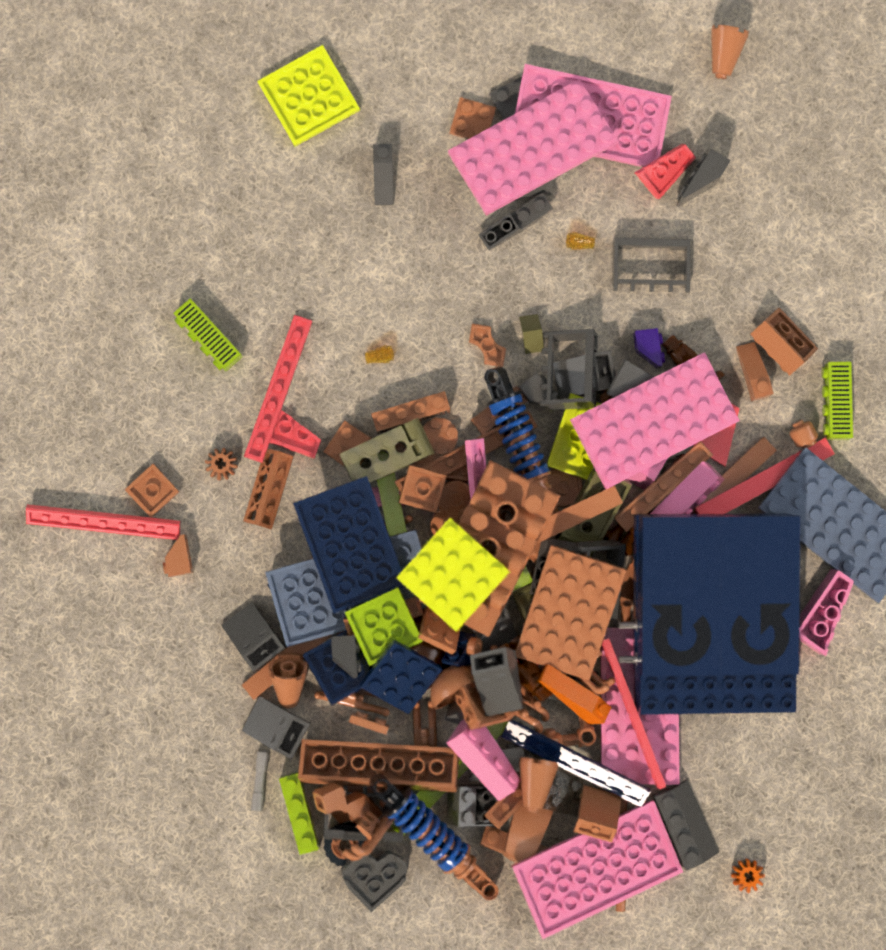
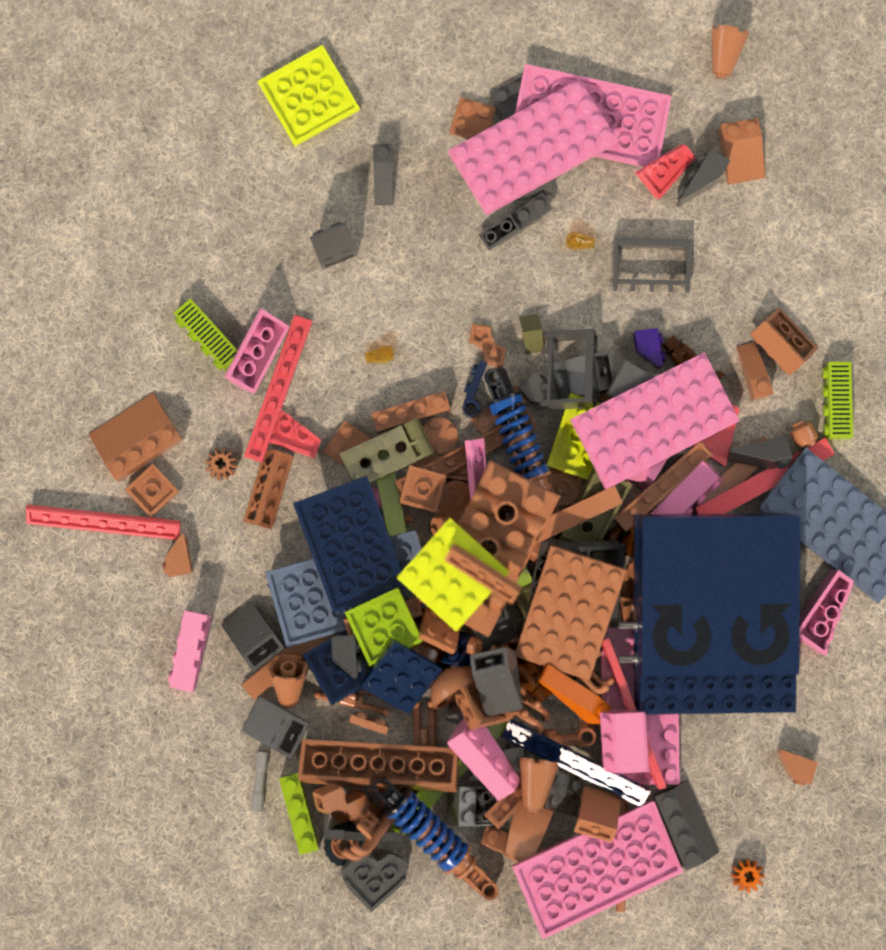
none -> nougat slope [89,393,184,482]
none -> bright pink wedge [168,611,212,692]
none -> bright pink slope [224,308,290,394]
none -> dark grey slope [310,222,357,270]
none -> nougat plate [444,544,523,604]
none -> dark blue plate [462,360,487,418]
none -> bright pink slope [600,709,649,773]
none -> nougat slope [718,118,765,184]
none -> dark grey slope [728,436,792,469]
none -> nougat slope [776,748,818,786]

